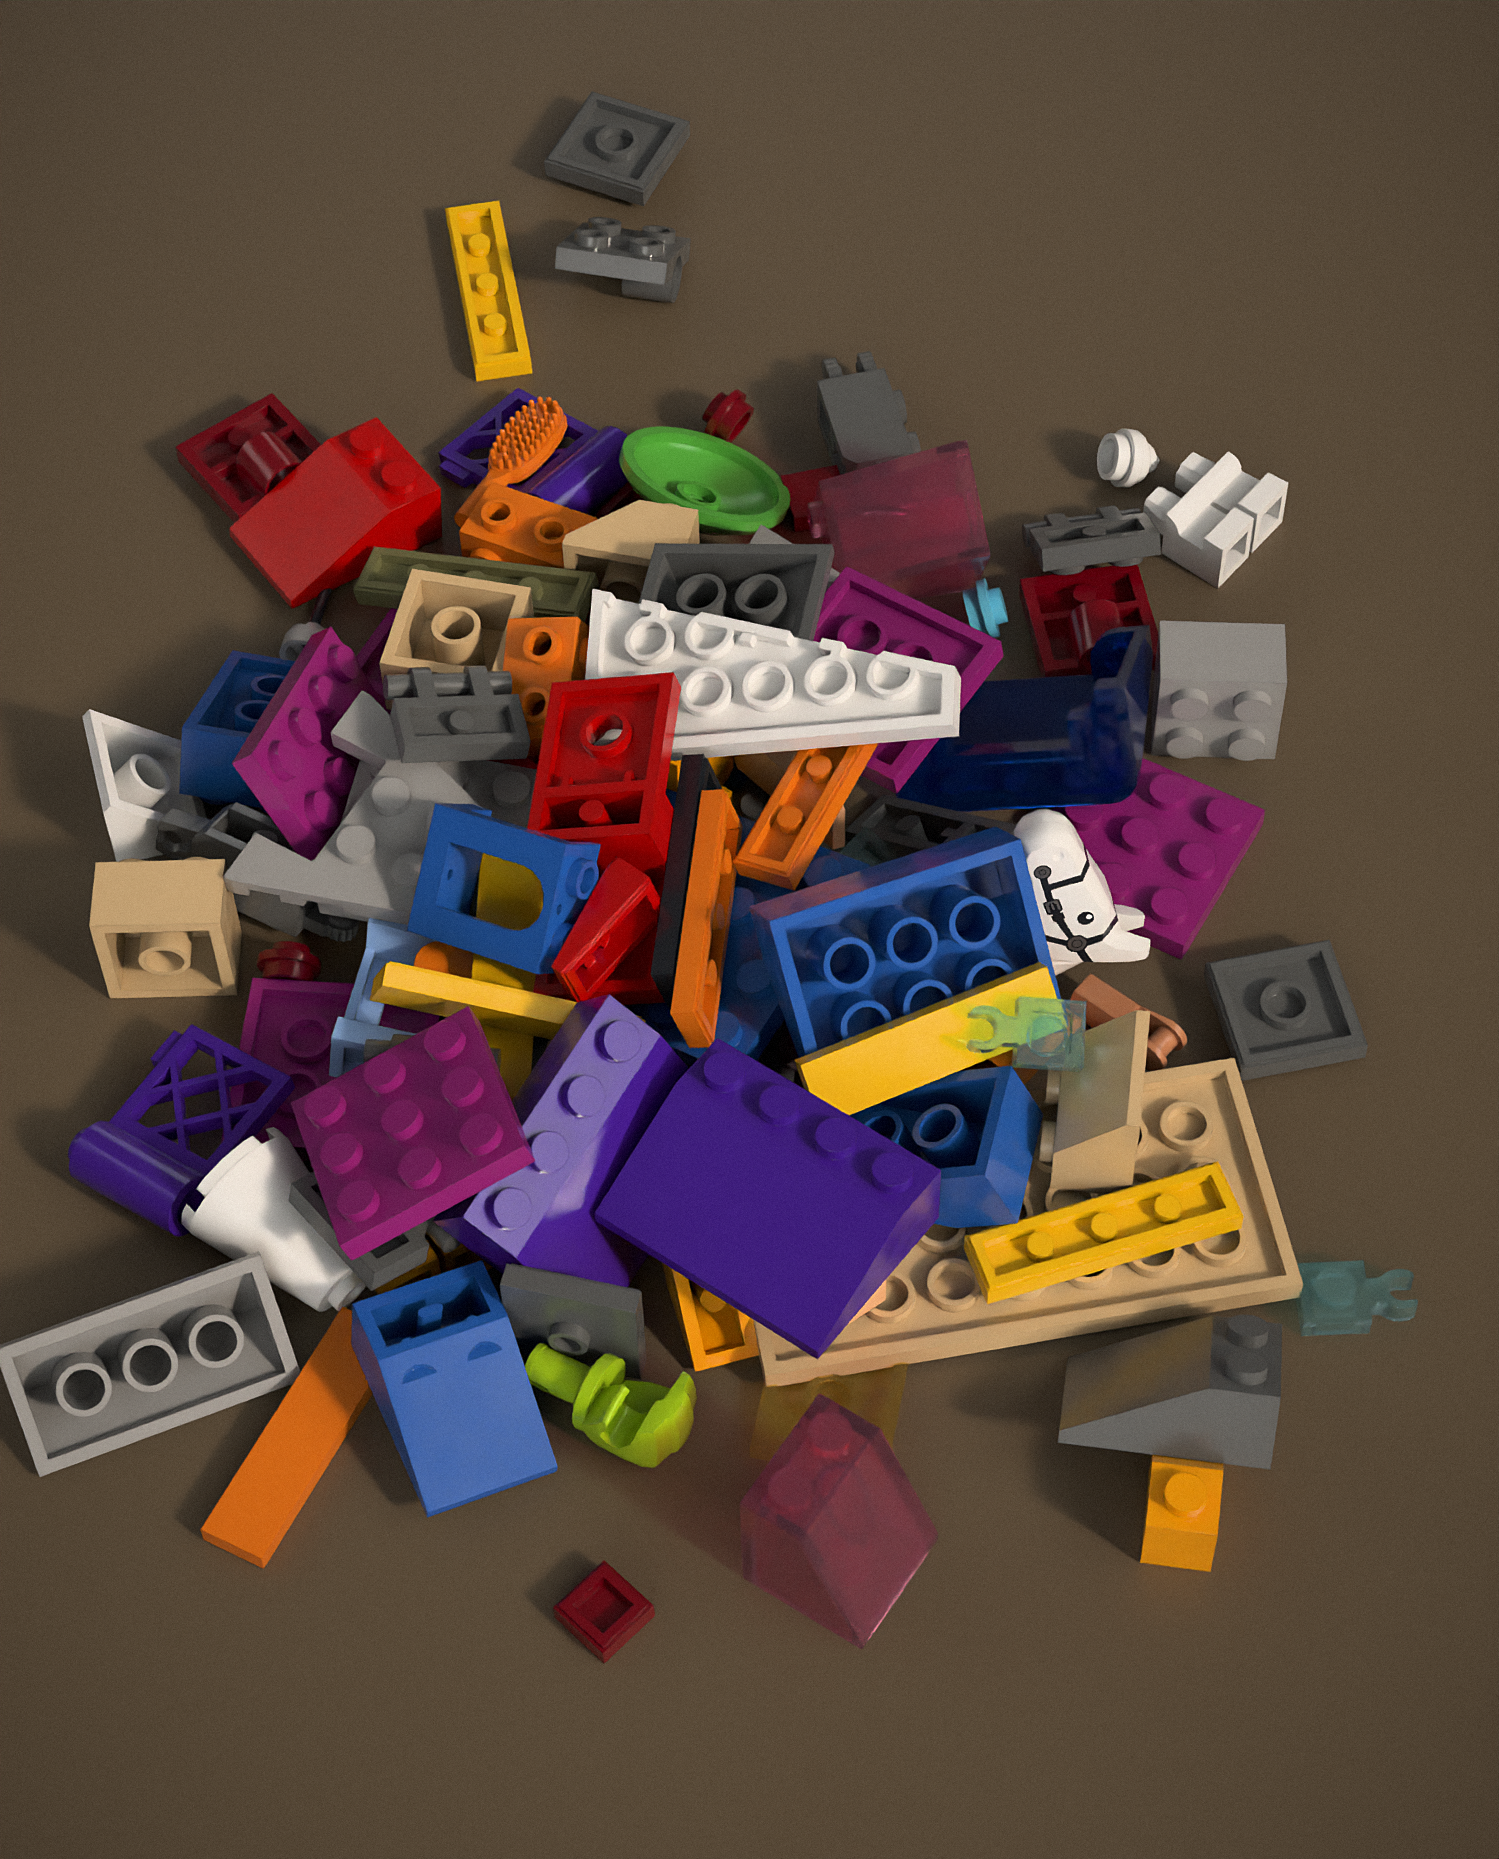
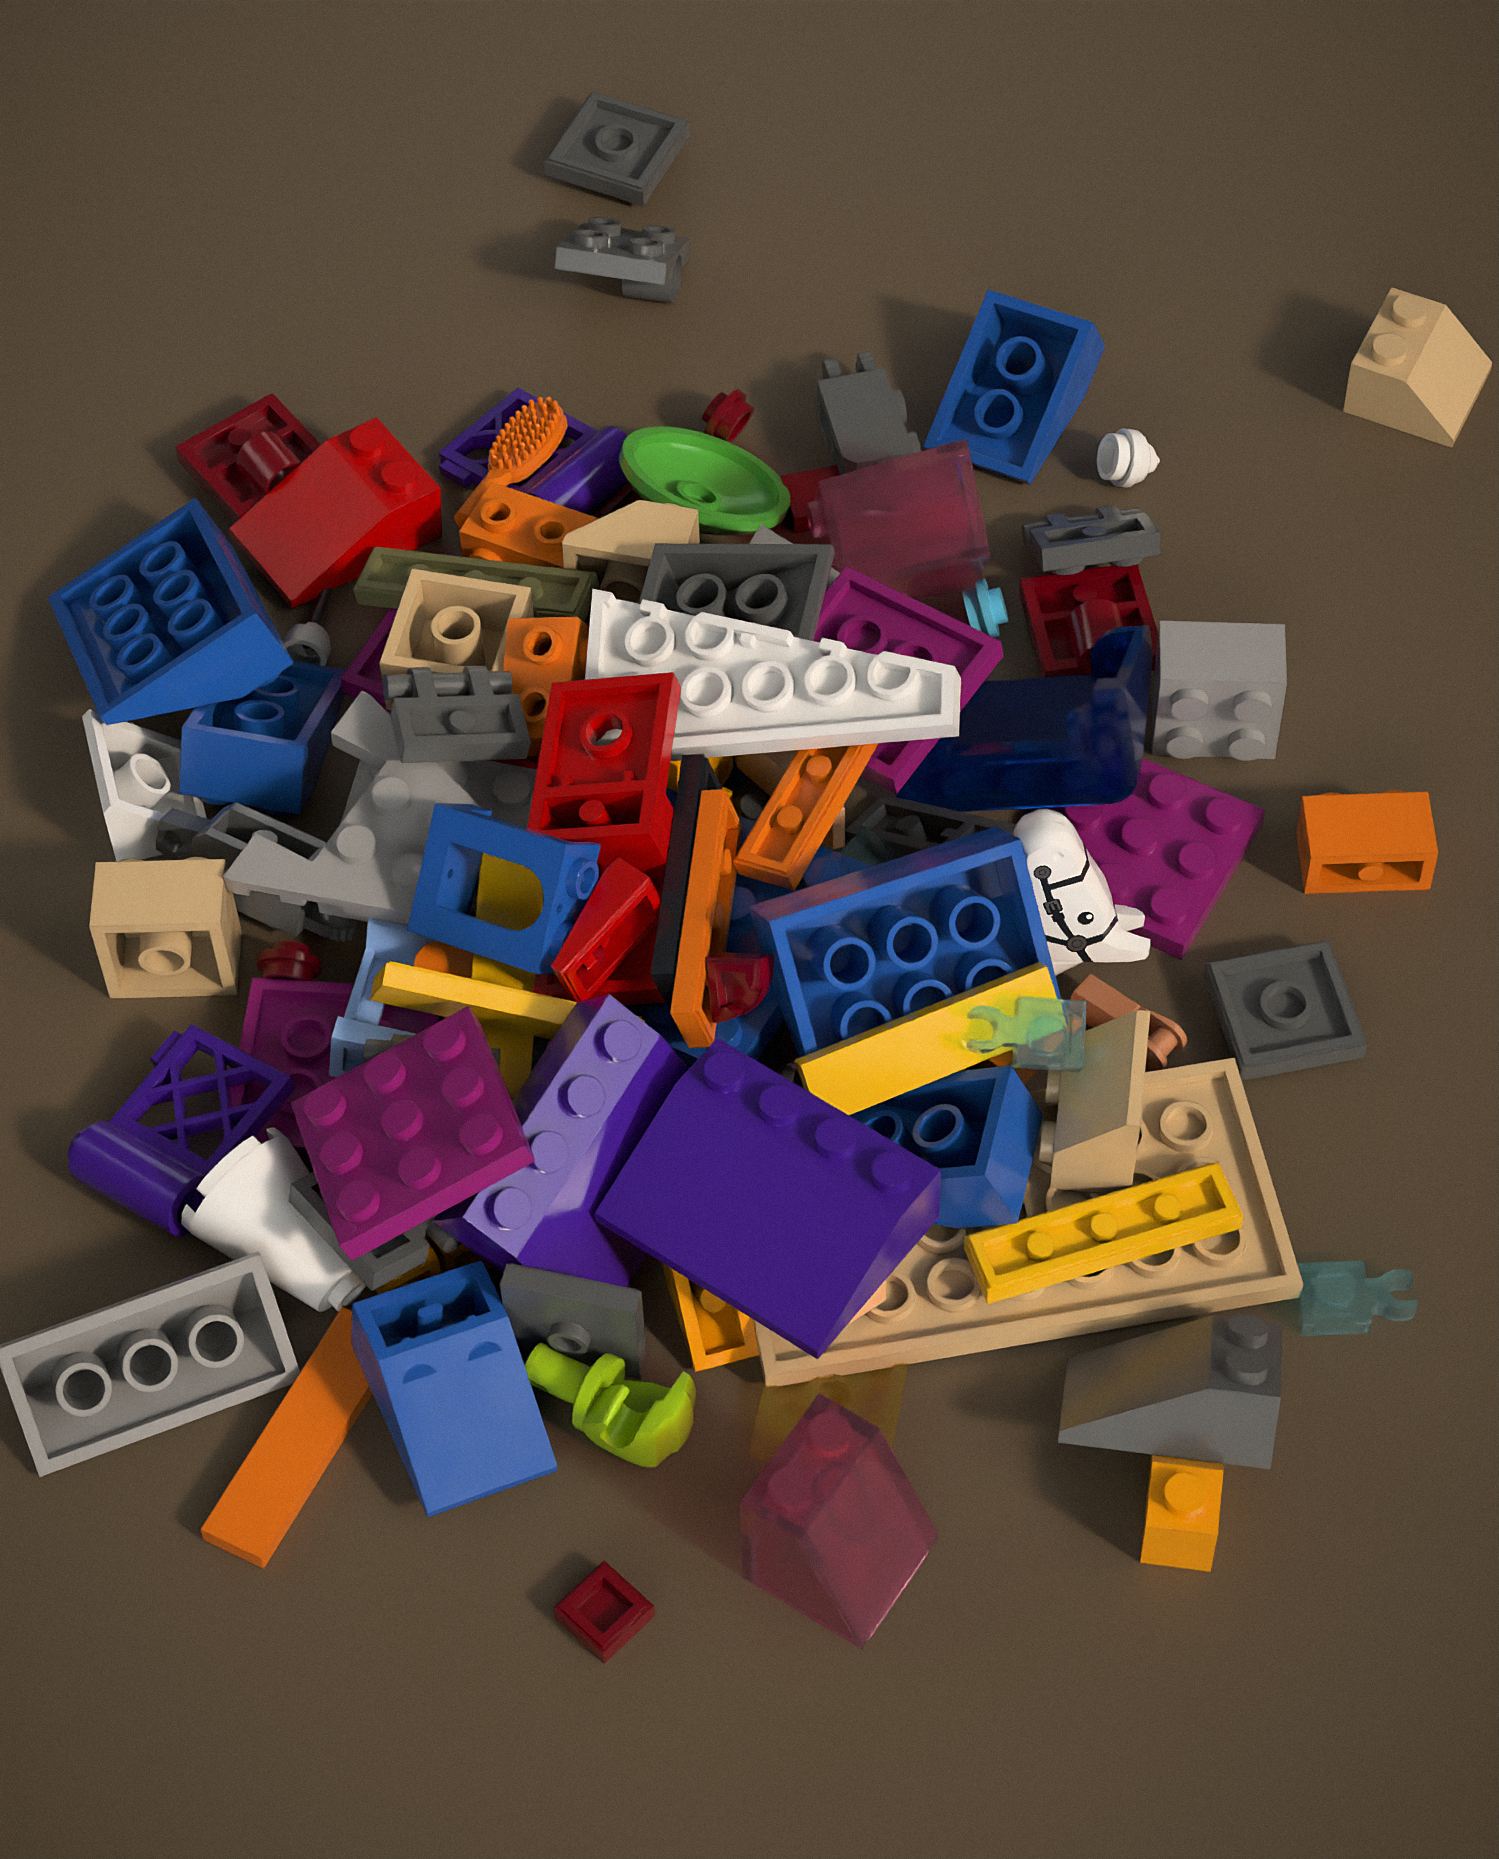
magenta plate [232,626,391,861] -> none
yellow tile [445,201,532,382] -> none
white hips [1143,451,1288,589] -> none
none -> blue slope [48,498,294,725]
none -> dark red tile [706,952,774,1023]
none -> blue slope [923,289,1105,485]
none -> orange brick [1296,790,1438,894]
none -> tan slope [1343,287,1492,448]

